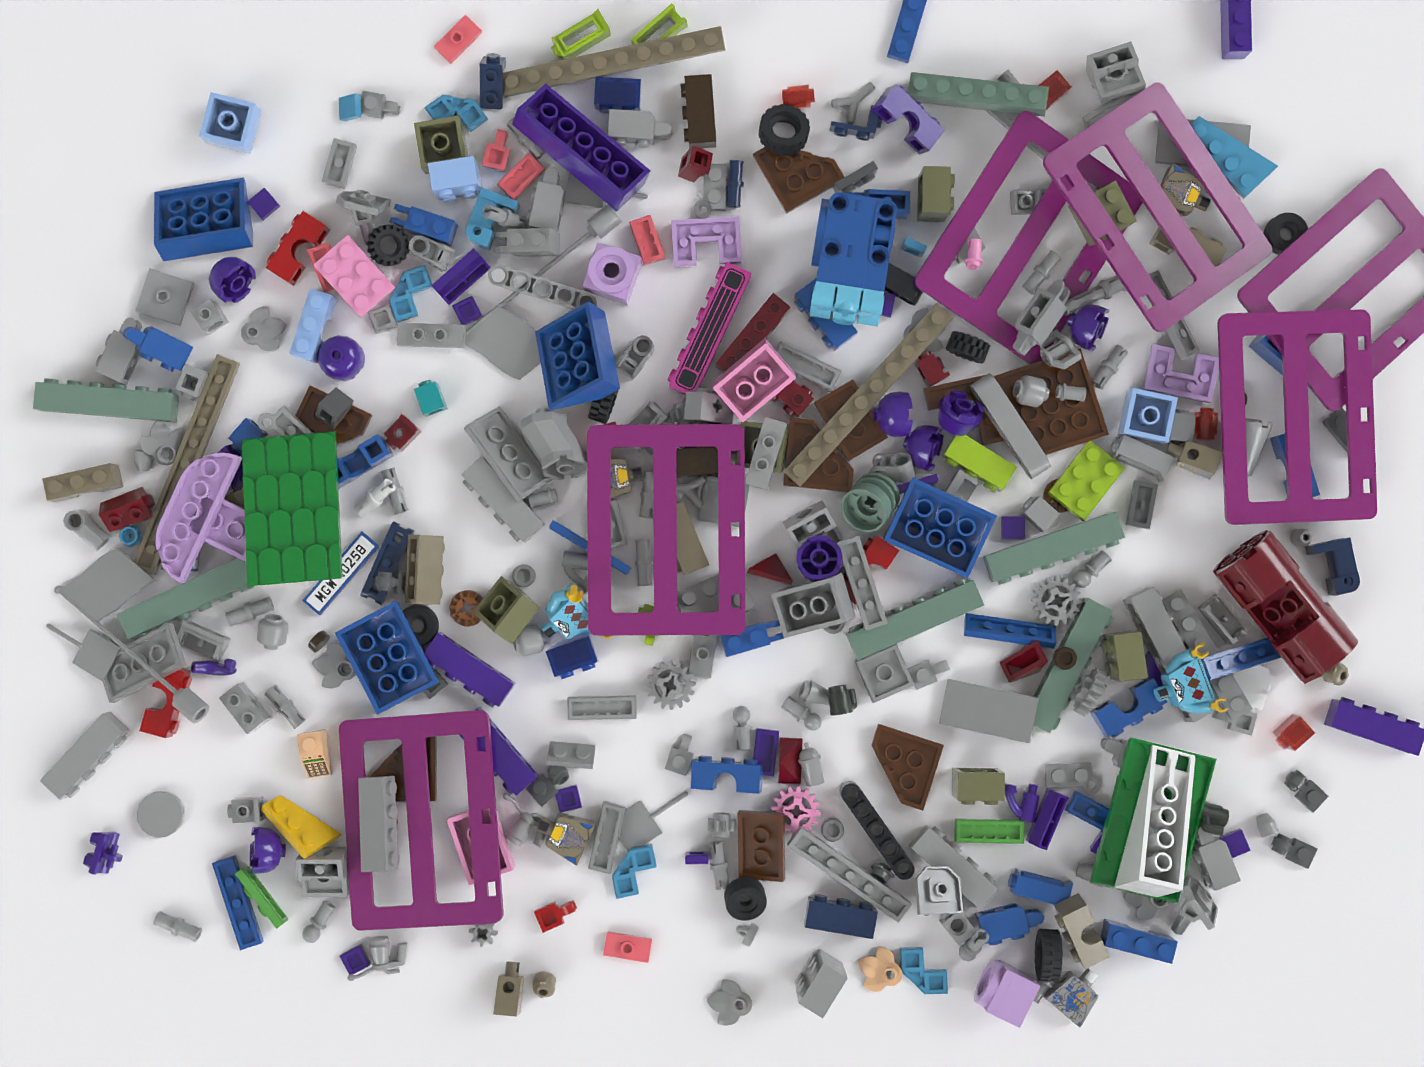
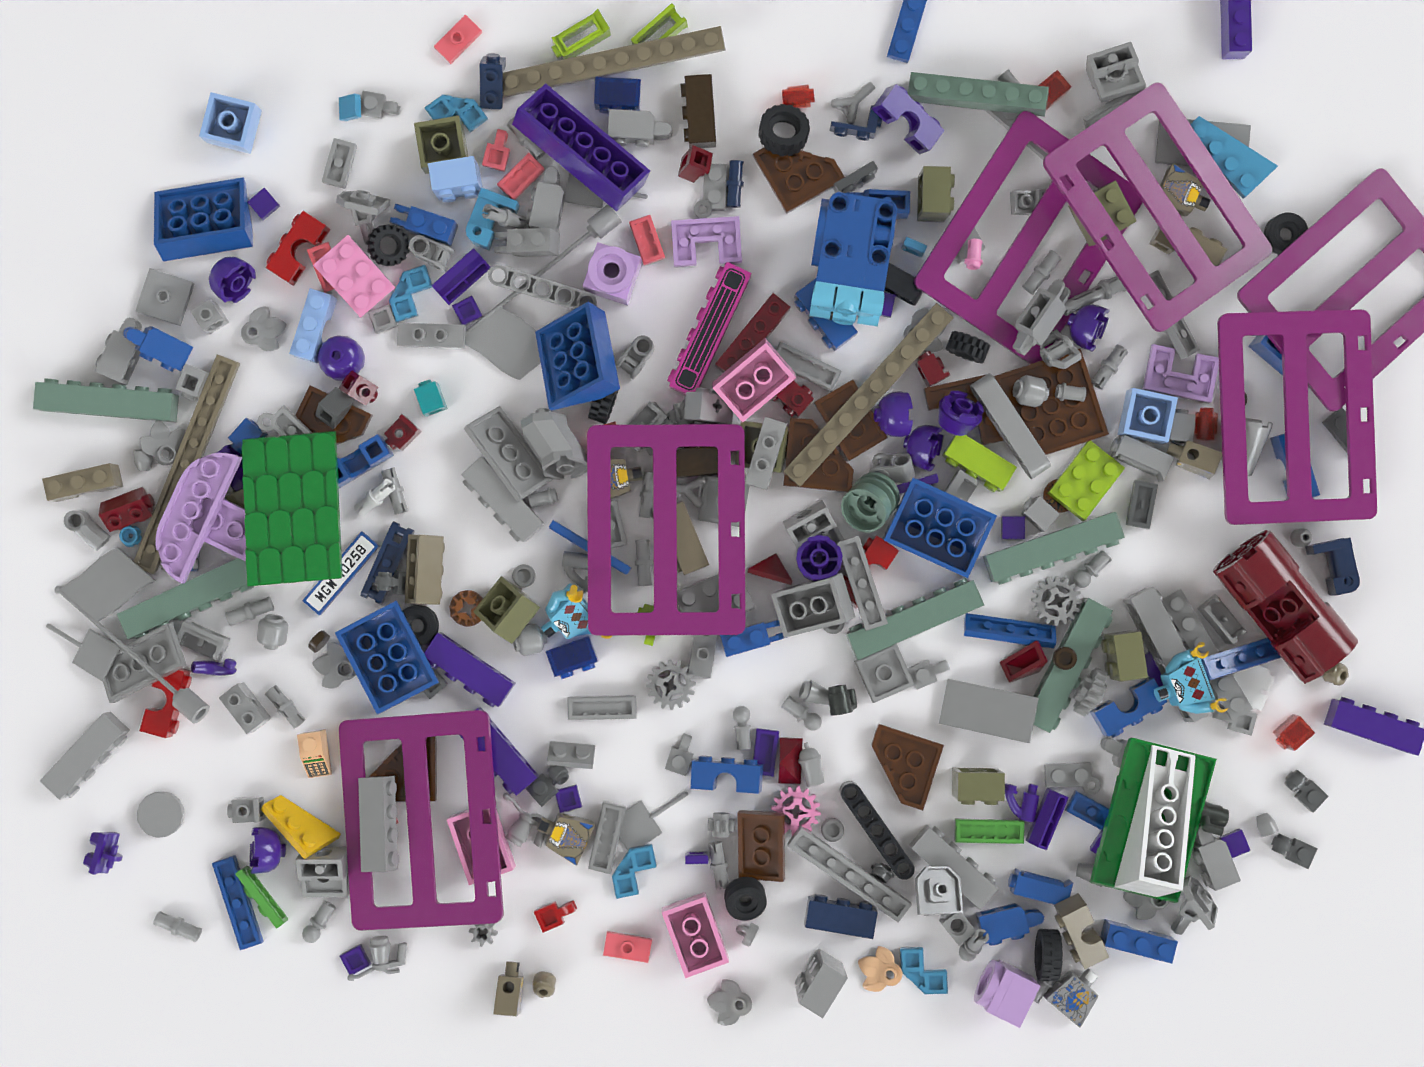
none -> brick [338,371,379,406]
none -> bright pink brick [662,892,729,978]

